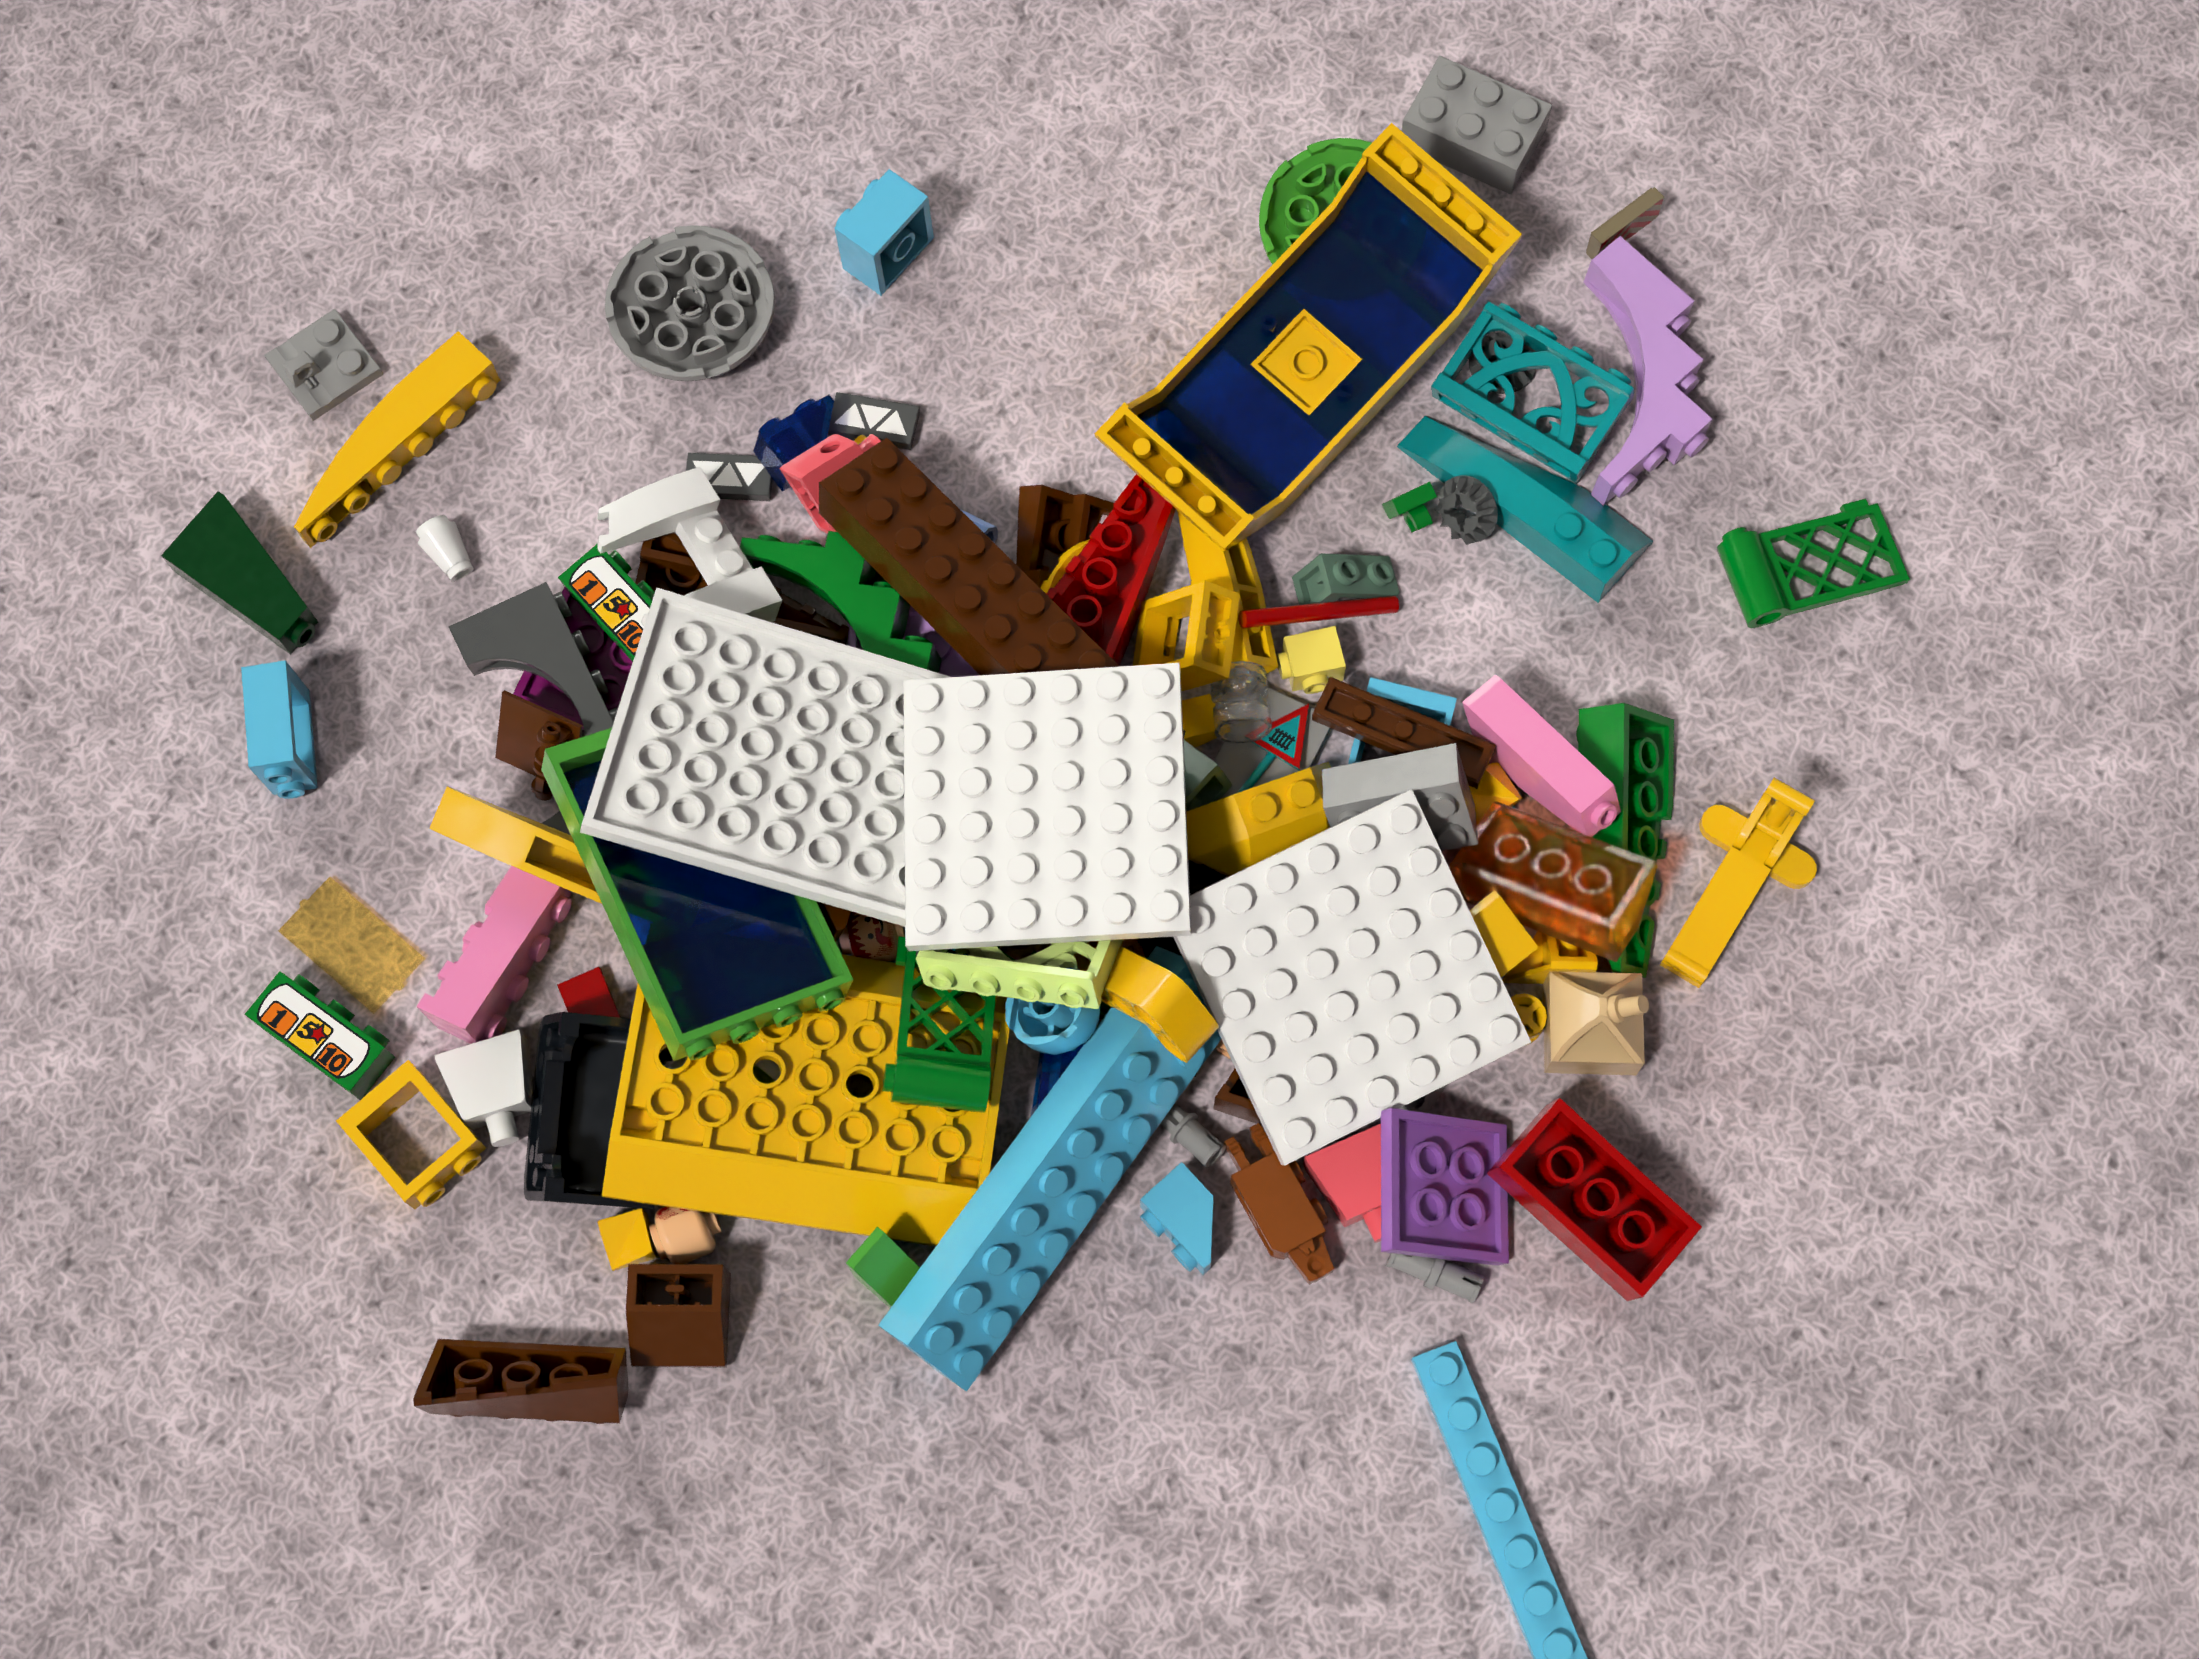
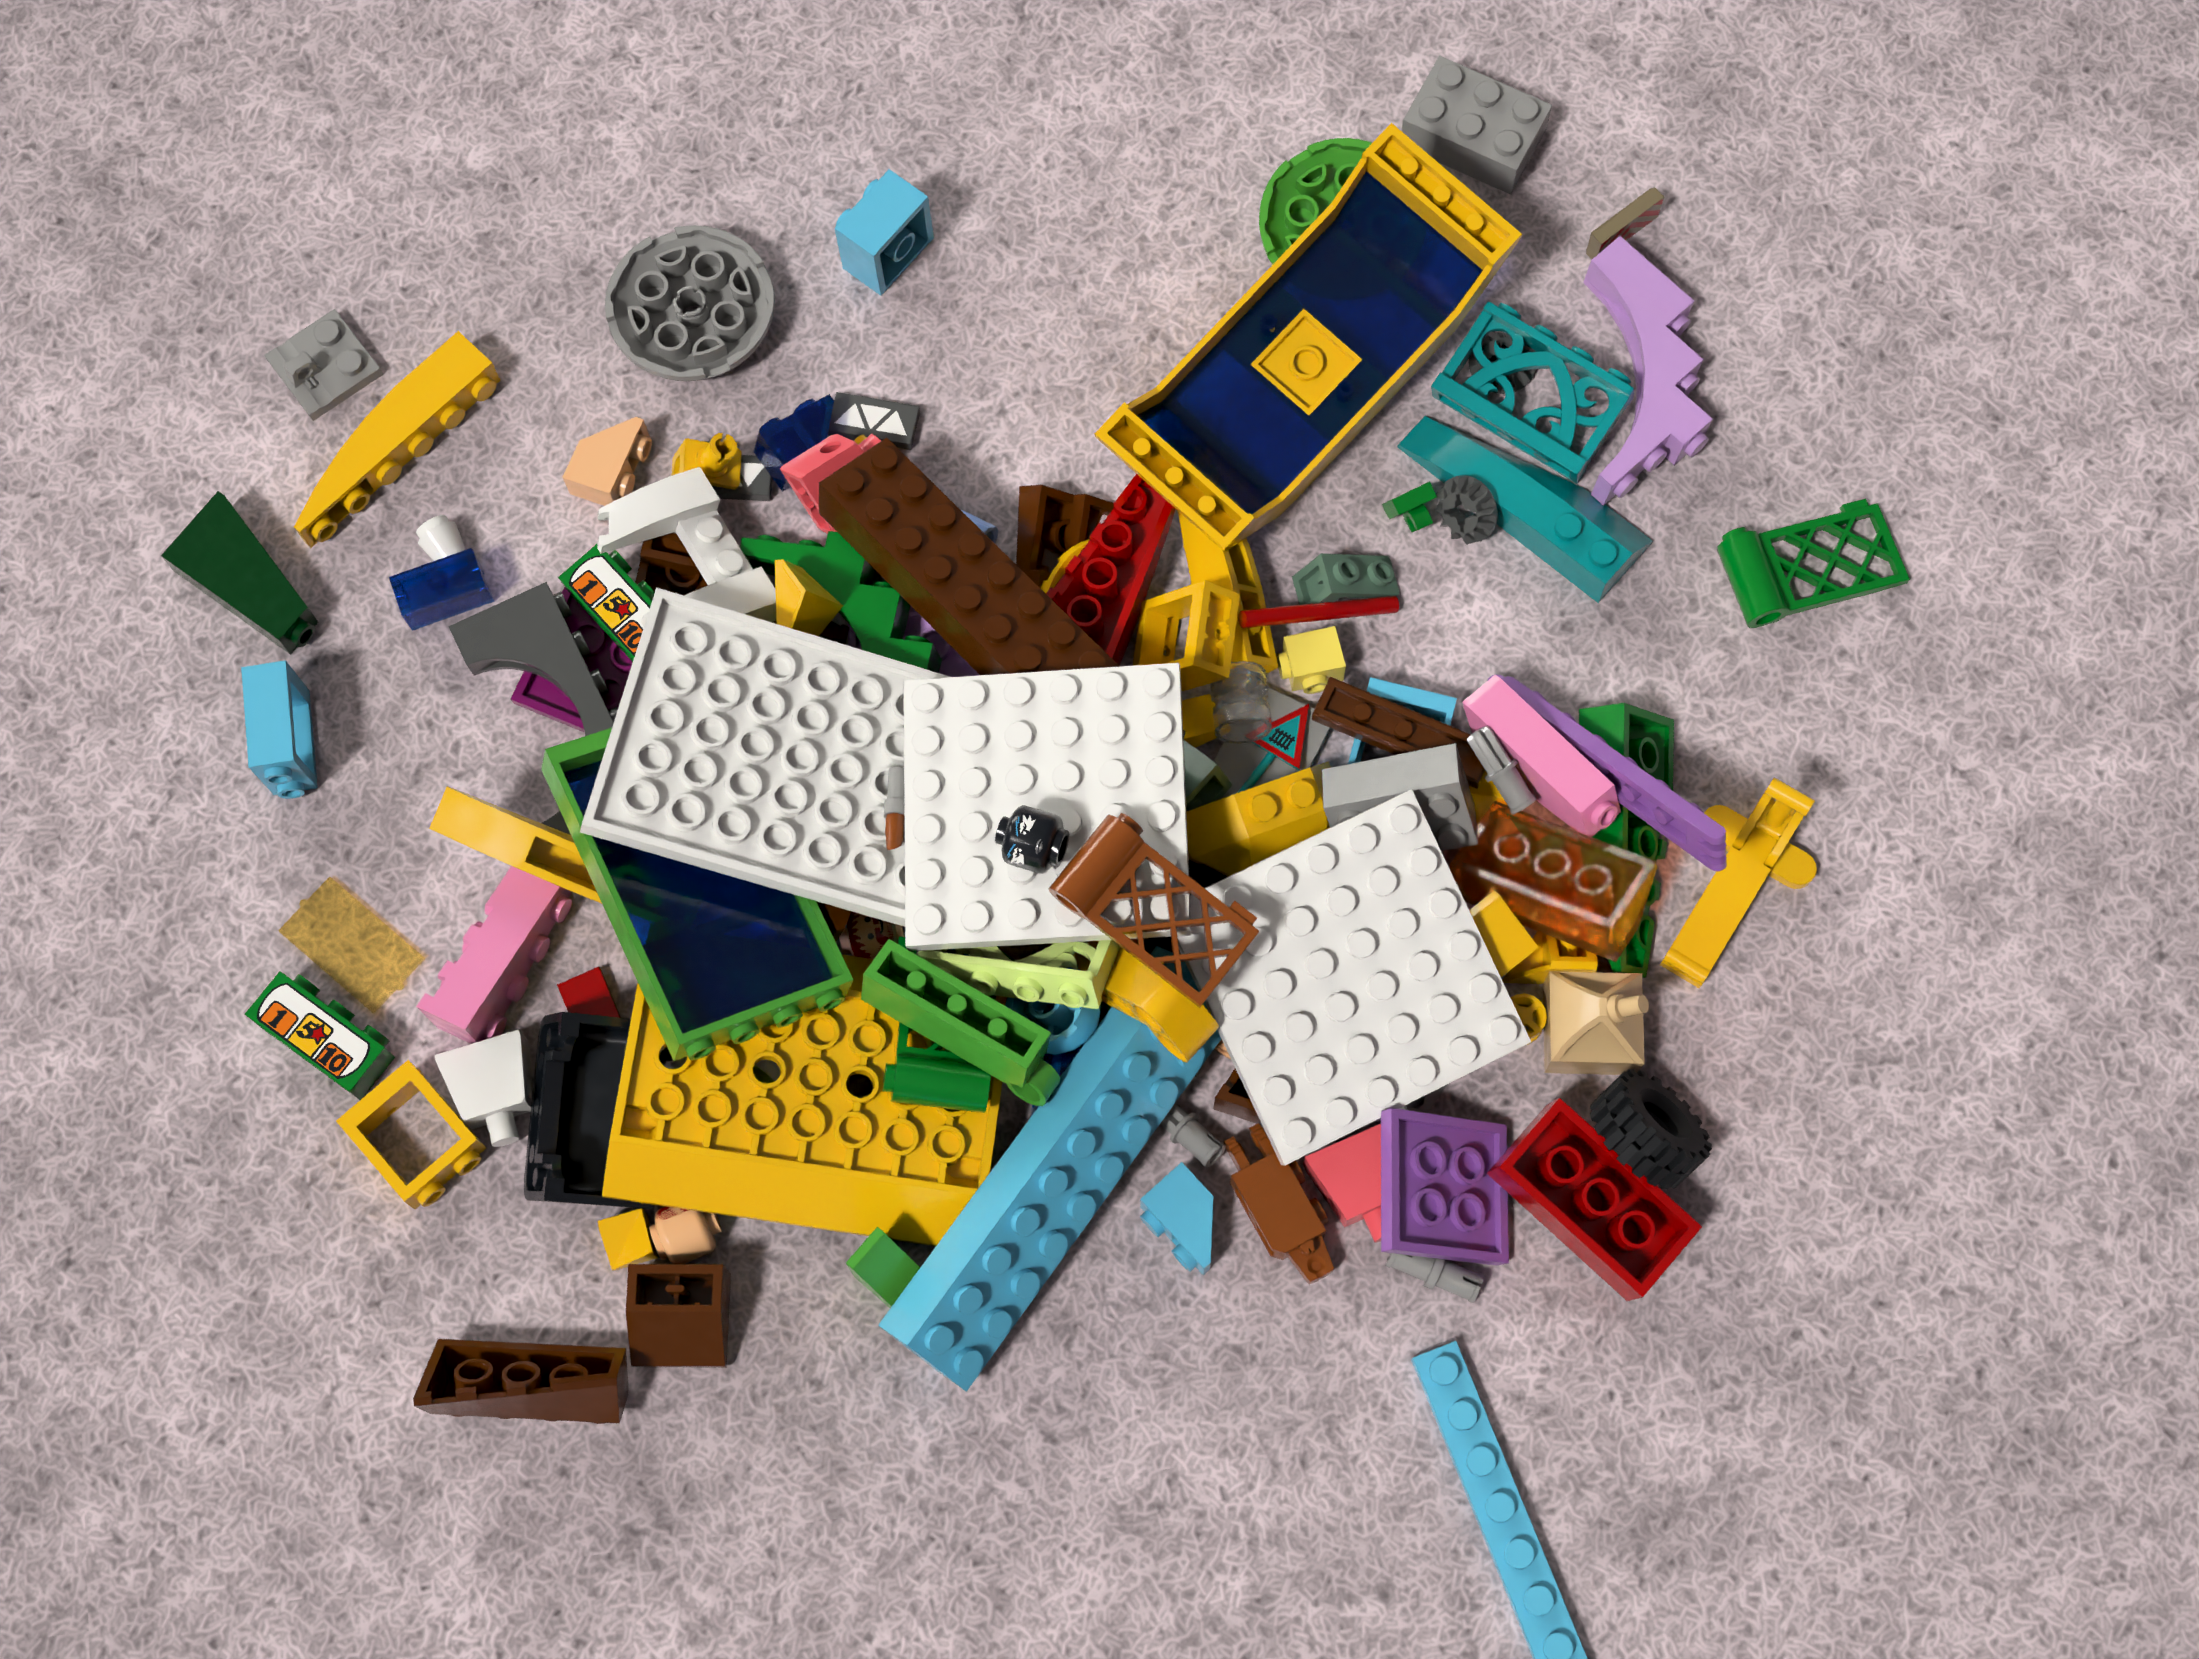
reddish brown hinge [495,690,583,801] -> none
none -> clear blue hinge [389,548,495,631]
none -> light nougat slope [562,417,652,506]
none -> yellow bracket [671,433,742,490]
none -> yellow slope [775,559,843,637]
none -> bright green hinge [861,939,1060,1106]
none -> piece [884,767,905,850]
none -> black head [995,805,1070,874]
none -> dark orange piece [1048,813,1259,1008]
none -> light grey axle [1467,726,1536,815]
none -> medium lavender hinge [1488,675,1727,871]
none -> black tyre [1590,1069,1712,1190]

